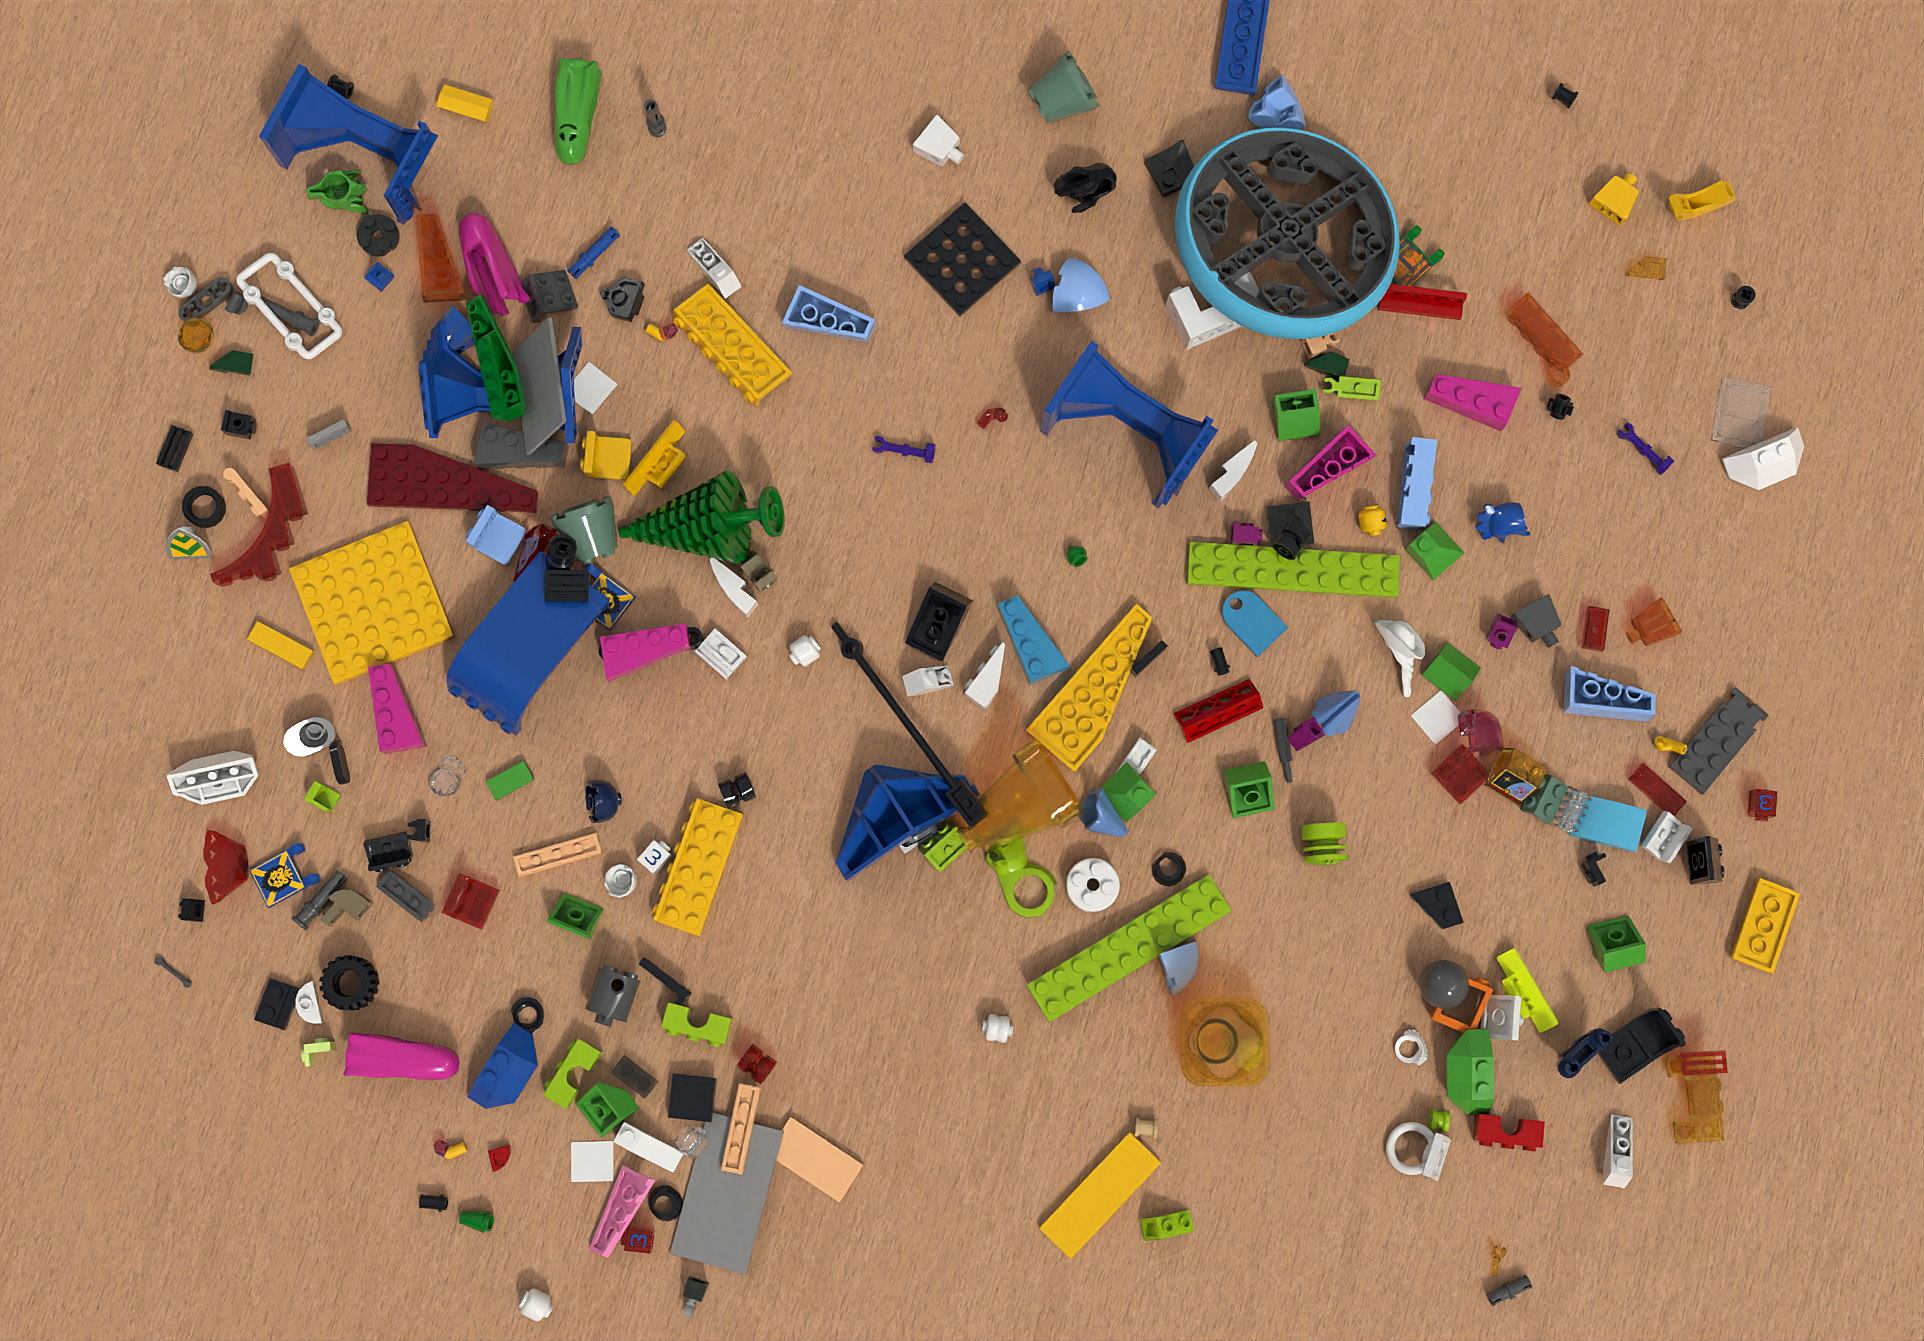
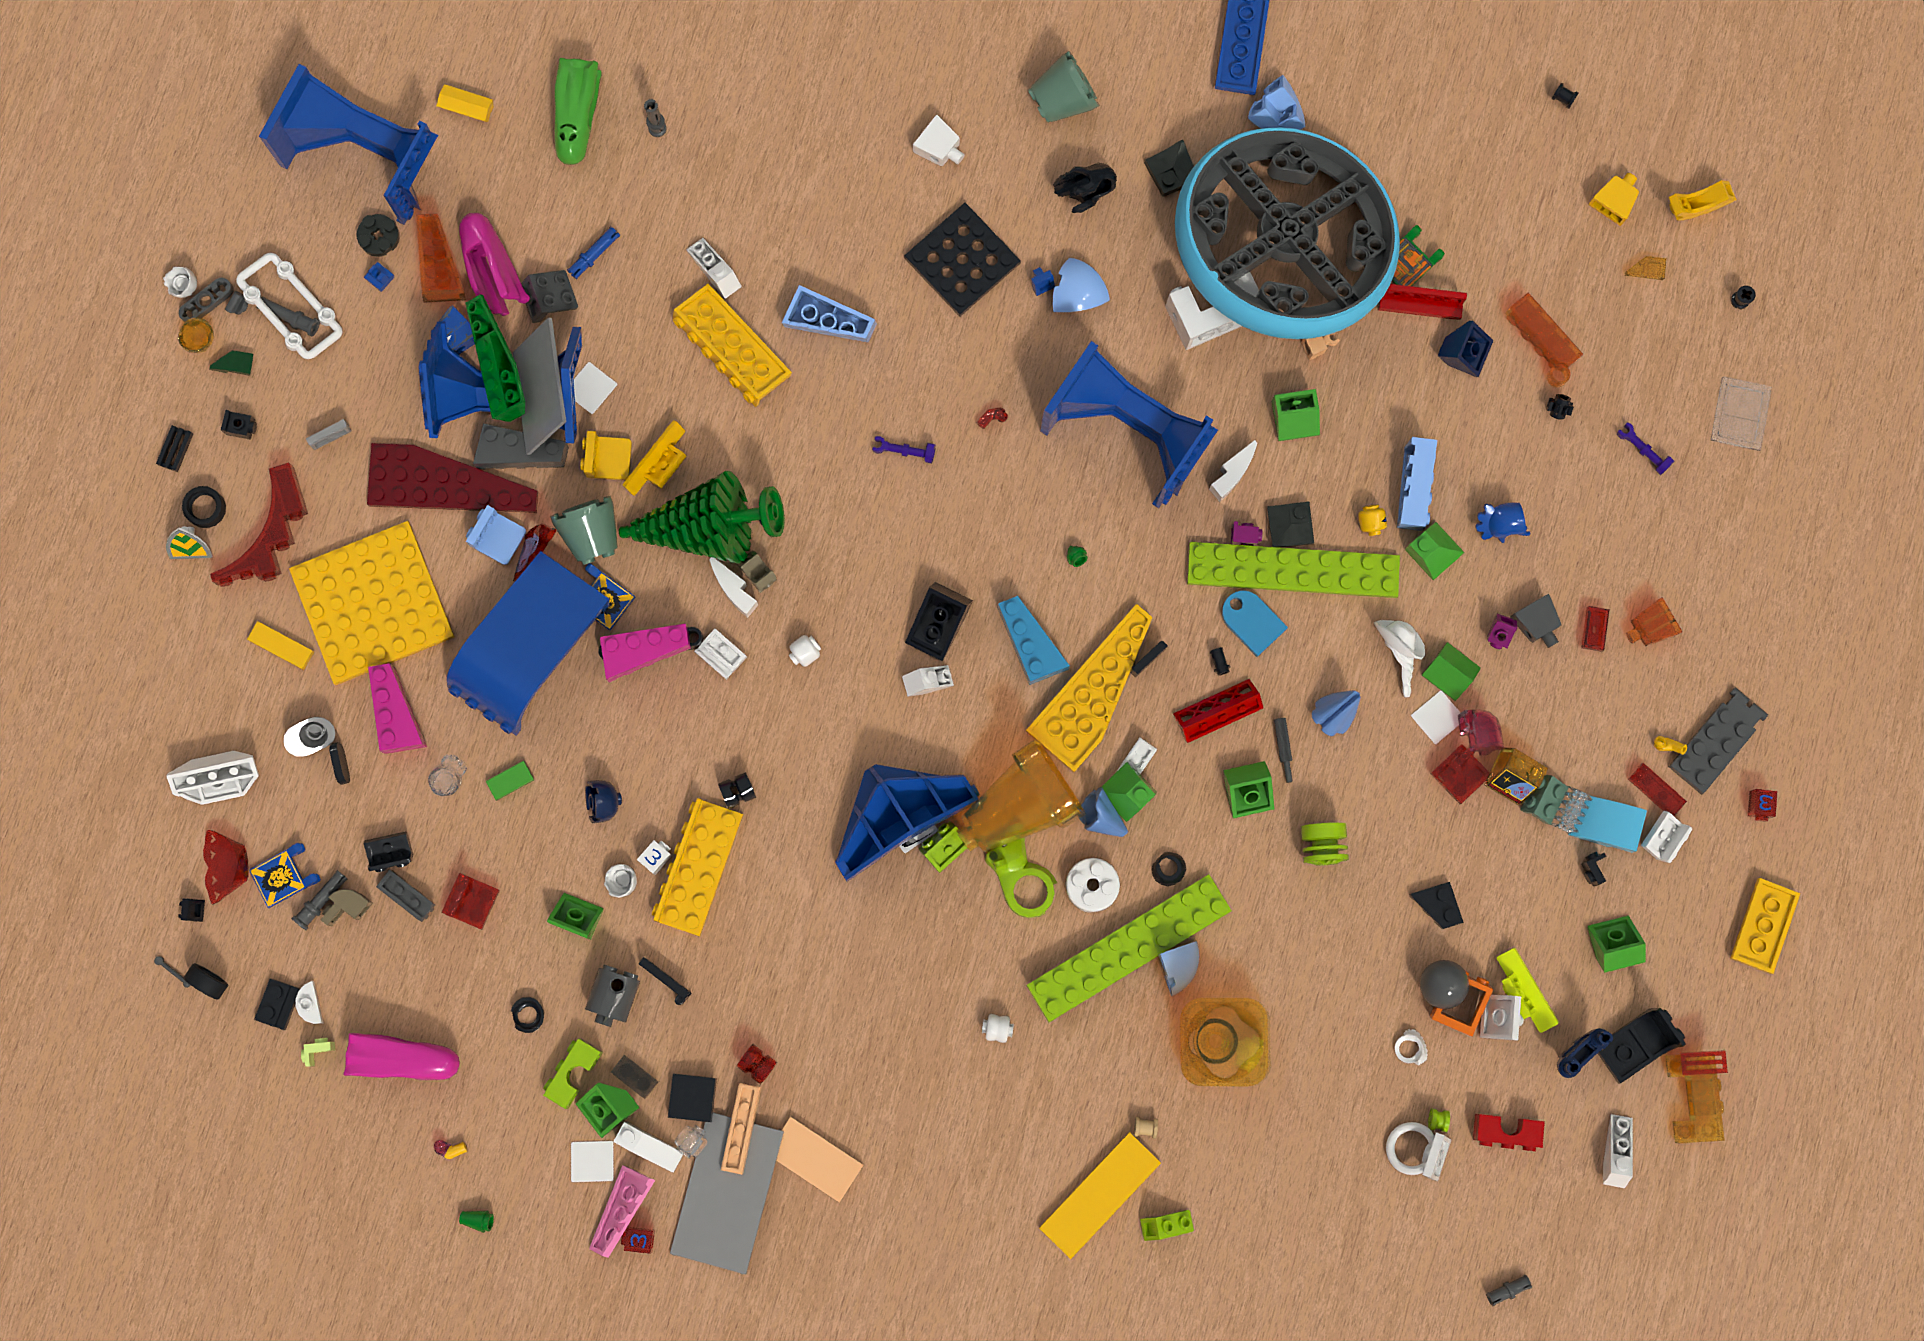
light nougat plate [223,468,272,519] -> none
lime panel [304,781,341,814] -> none
bright green piece [307,170,369,214] -> none
black tyre [319,955,380,1011] -> none
black bush [327,75,354,99] -> none
black tile [407,819,431,843] -> none
black pin [419,1194,448,1212] -> none
blue wedge [468,1022,538,1109] -> none
red tile [488,1145,511,1172] -> none
light nougat tile [513,833,603,878] -> none
white head [518,1288,553,1322] -> none
black plate [545,570,589,603] -> none
black wheel [546,535,577,570] -> none
black plate [599,277,645,322] -> none
arm [645,323,678,341] -> none
black piece [648,1185,683,1222] -> none
lime arch [661,1003,733,1047] -> none
pearl dark grey piece [682,1276,709,1317] -> none
black bar [831,622,989,828] -> none
white slope [964,642,1005,711] -> none
black wheel [1272,520,1311,560] -> none
dark pink wedge [1283,425,1377,500] -> none
magenta brick [1288,717,1325,752] -> none
dark green slope [1304,352,1350,379] -> none
lime plate [1322,375,1381,401] -> none
dark pink wedge [1424,374,1522,431] -> none
bright green wedge [1446,1028,1494,1115] -> none
clear yellow hand [1491,1245,1507,1277] -> none
light blue wedge [1564,666,1656,722] -> none
black slope [1686,836,1725,885] -> none
white wedge [1722,427,1804,490] -> none
none -> black tyre [183,963,228,1000]
none -> dark blue slope [1438,320,1494,377]

